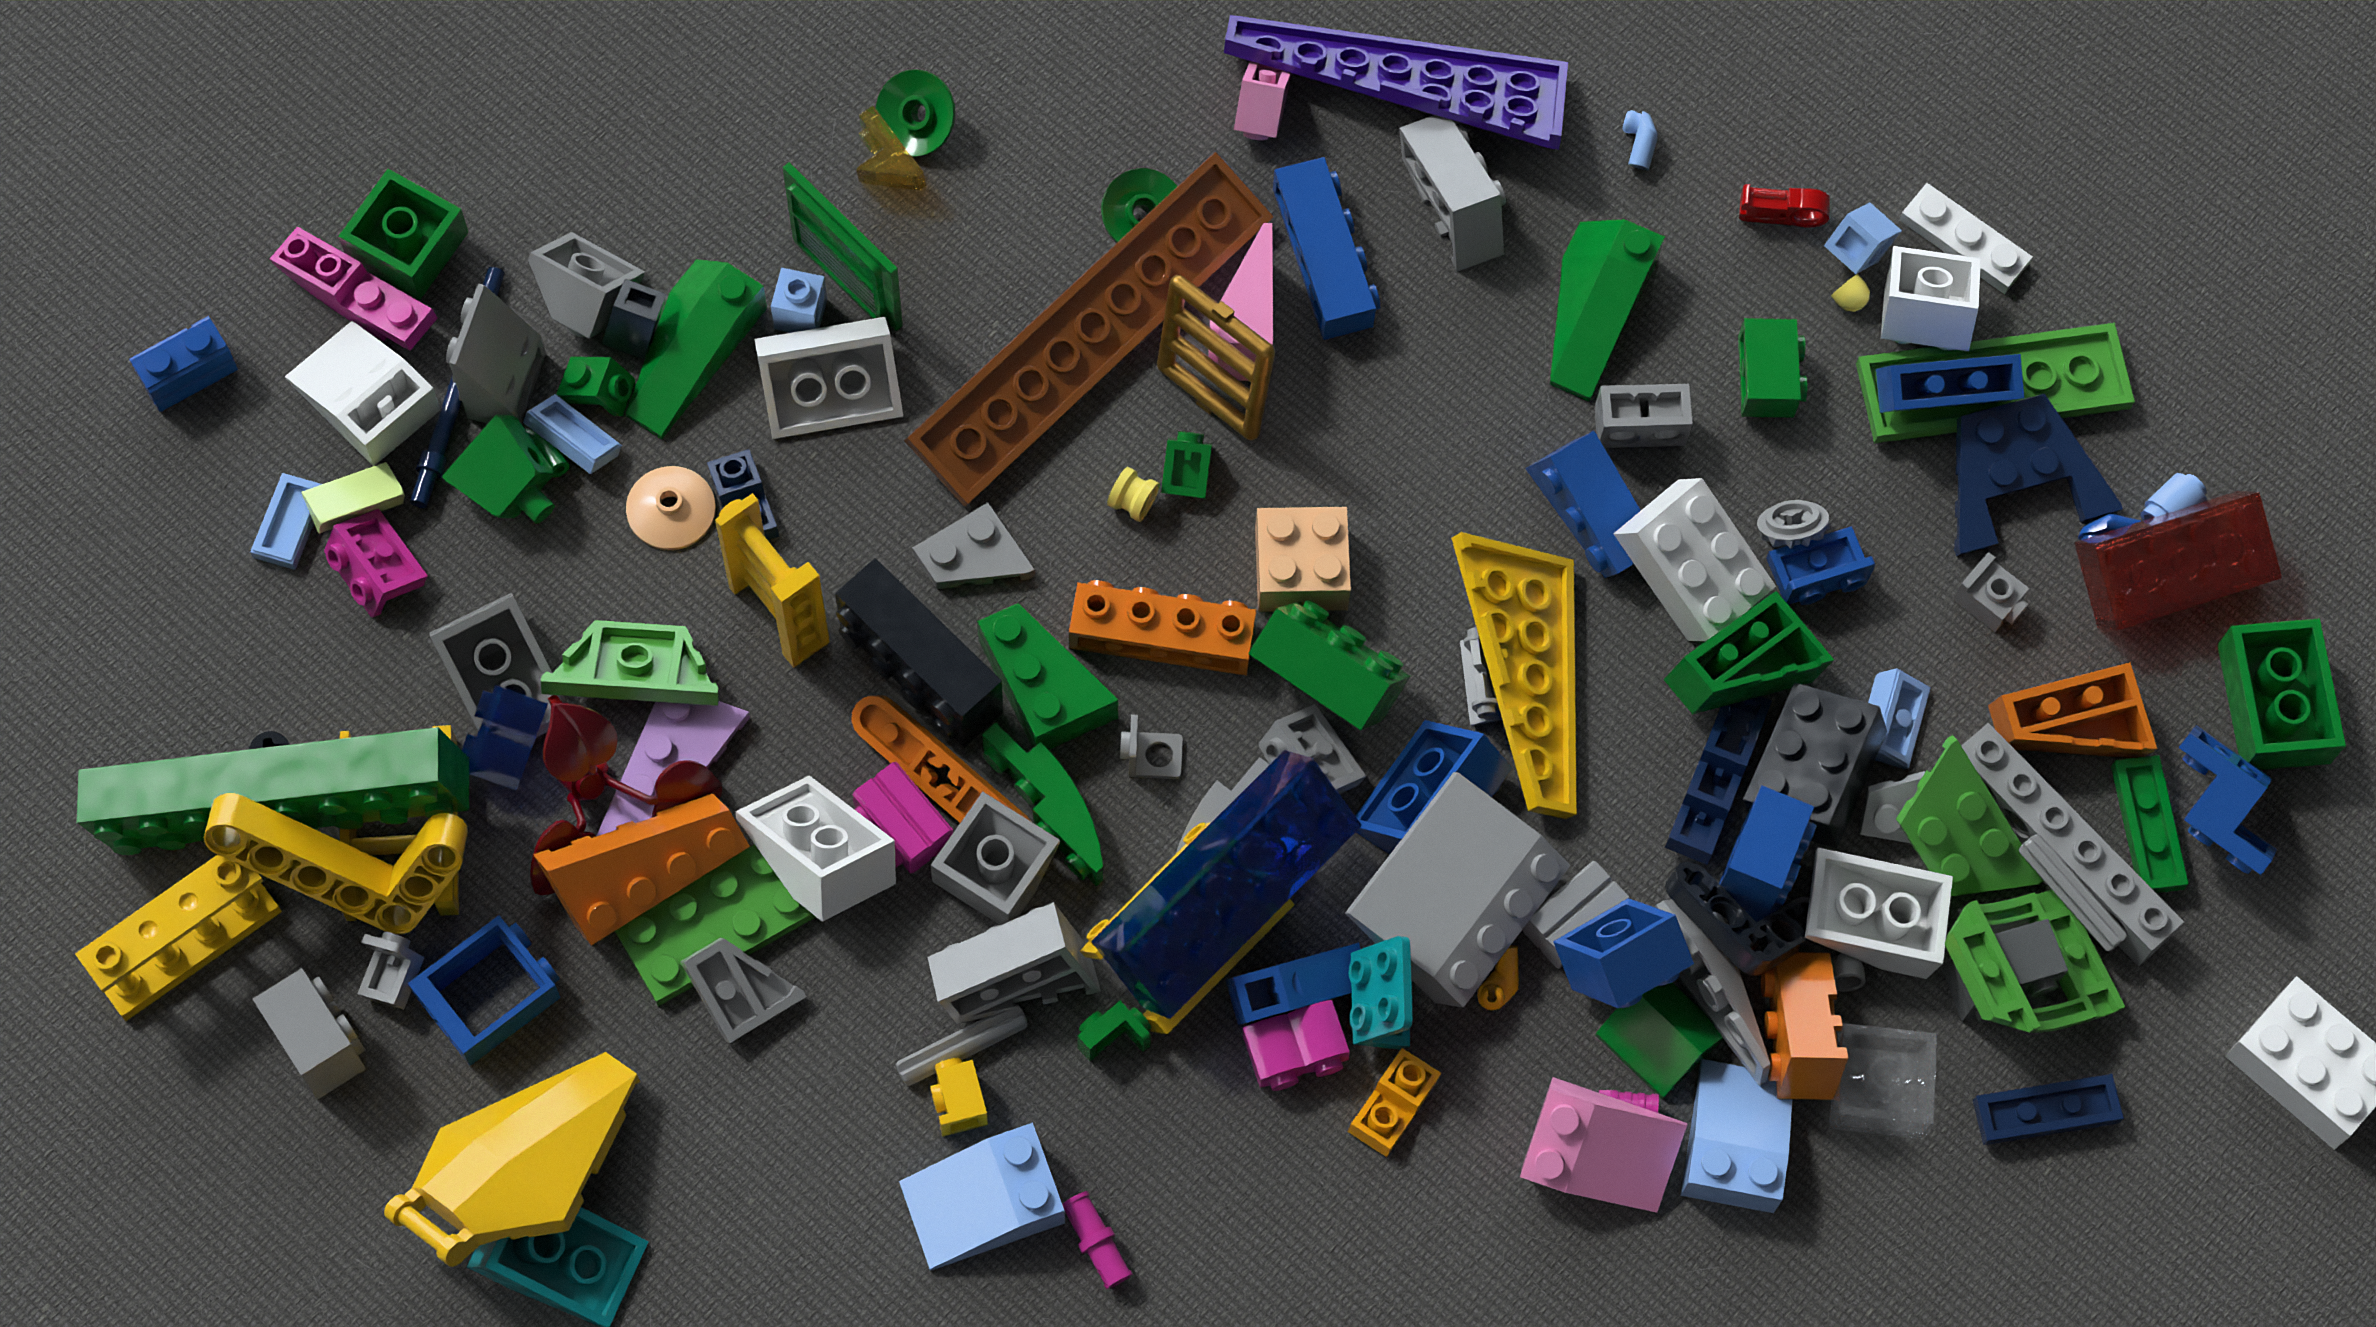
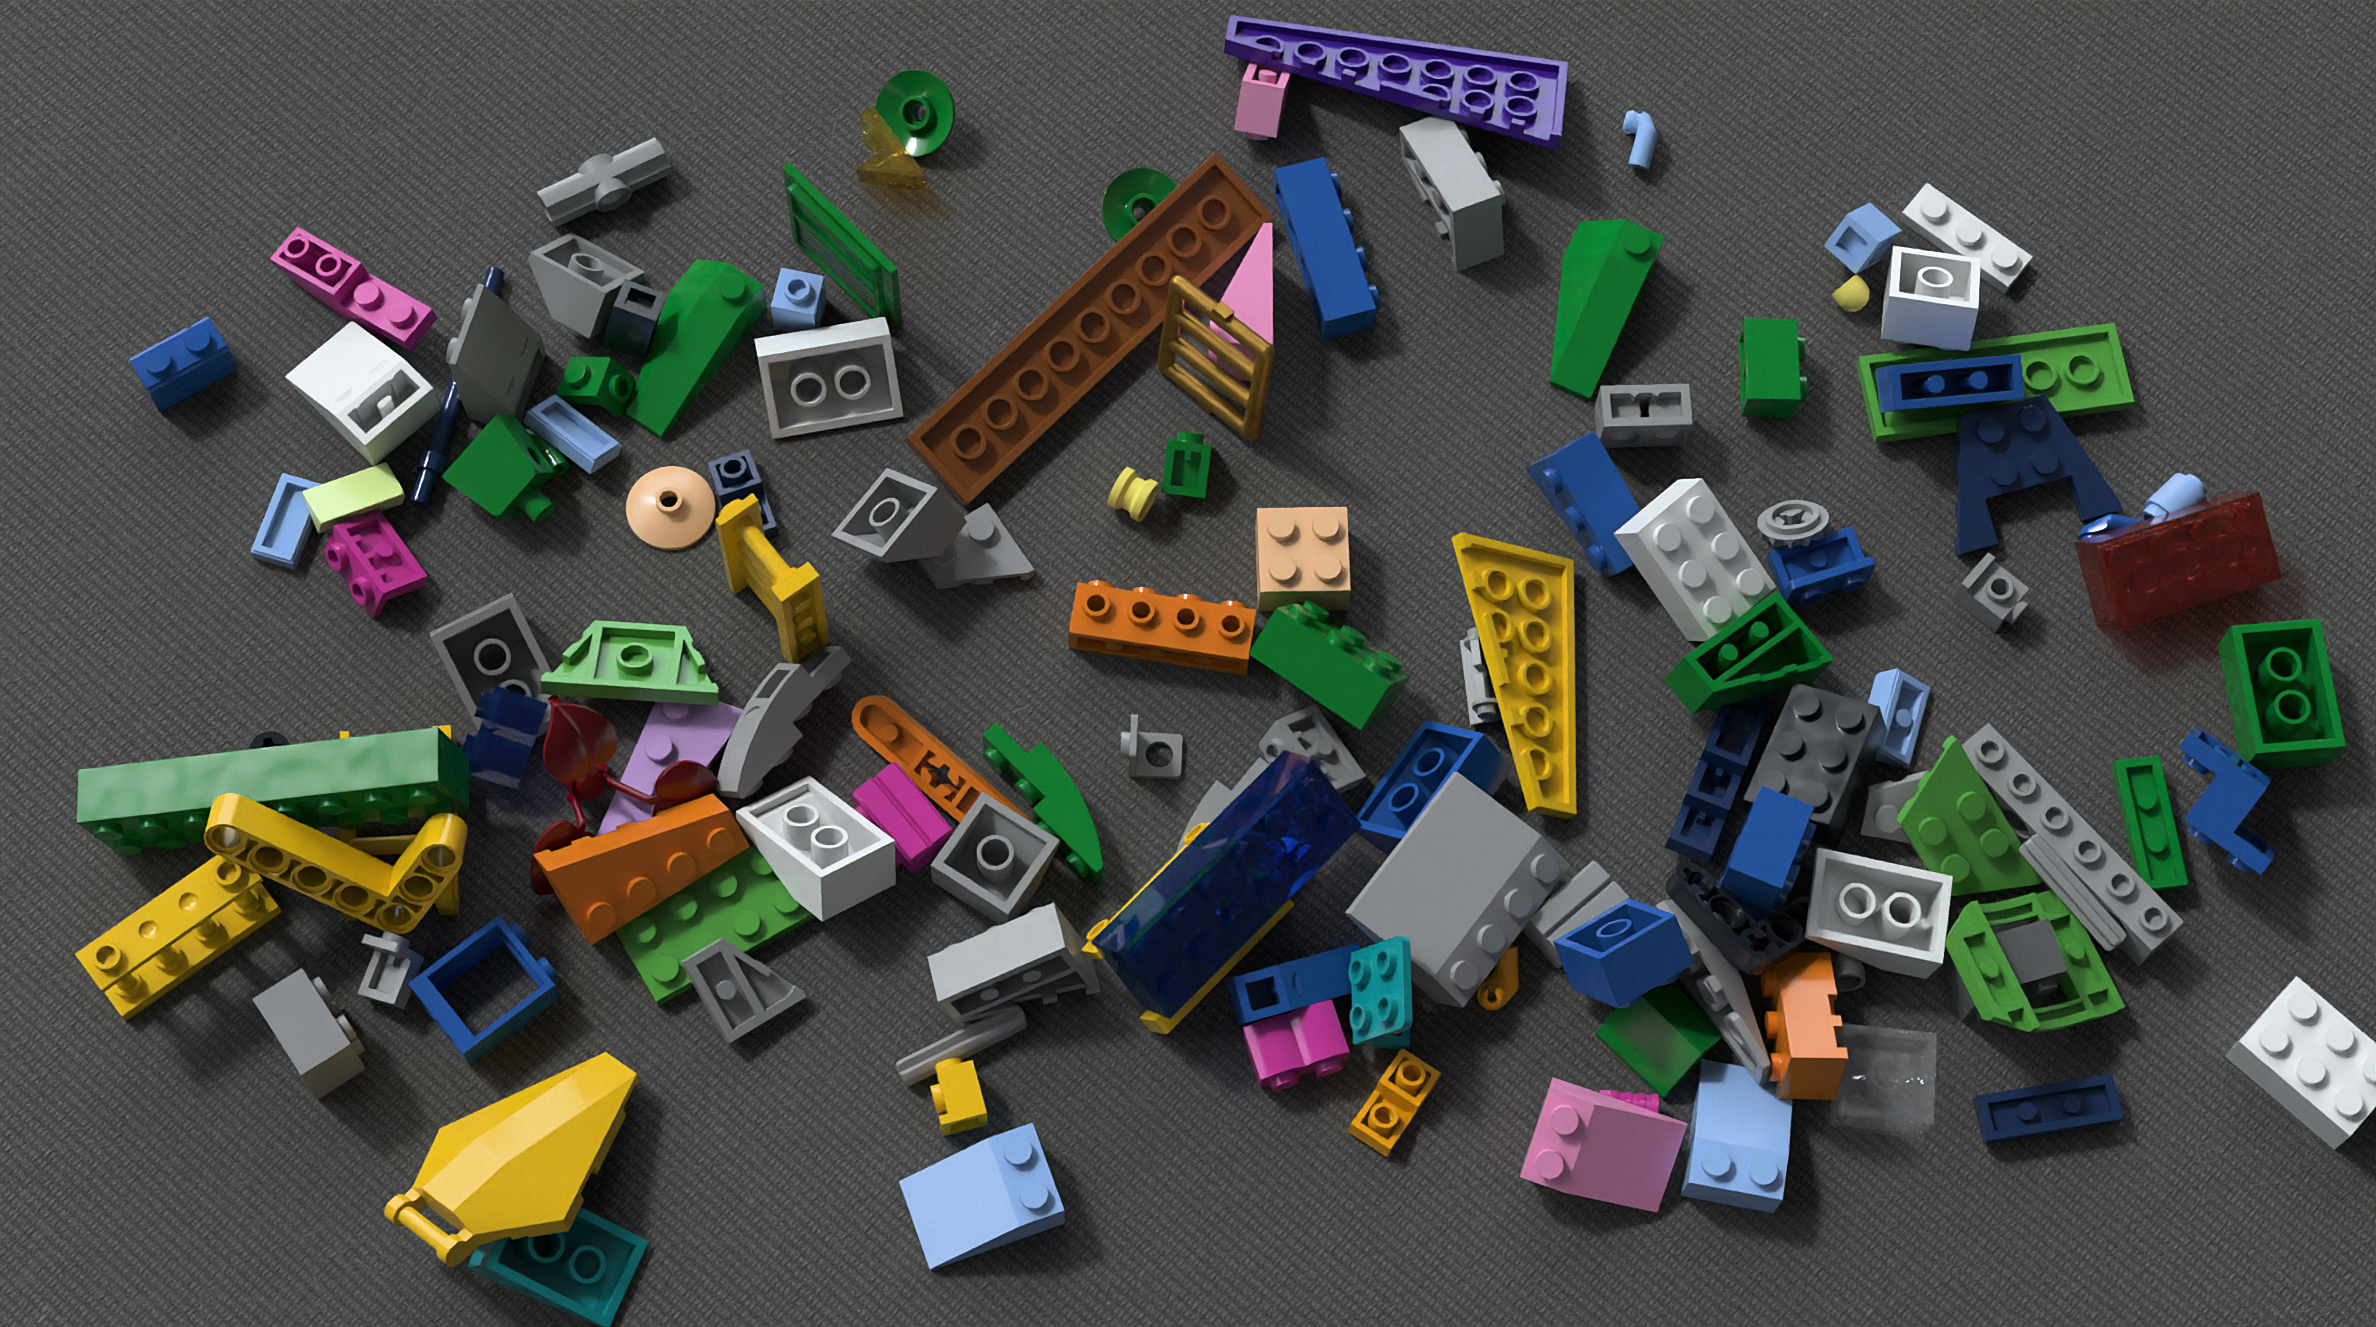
green brick [338,169,469,300] -> none
black brick [835,558,1003,748] -> none
green wedge [977,603,1119,750] -> none
dark pink pin [1062,1191,1133,1290] -> none
green bracket [1077,1000,1152,1062] -> none
red piece [1739,184,1830,227] -> none
orange wedge [1988,662,2157,758] -> none
none -> light grey piece [537,137,672,228]
none -> light grey slope [715,646,852,799]
none -> light grey slope [831,468,967,563]

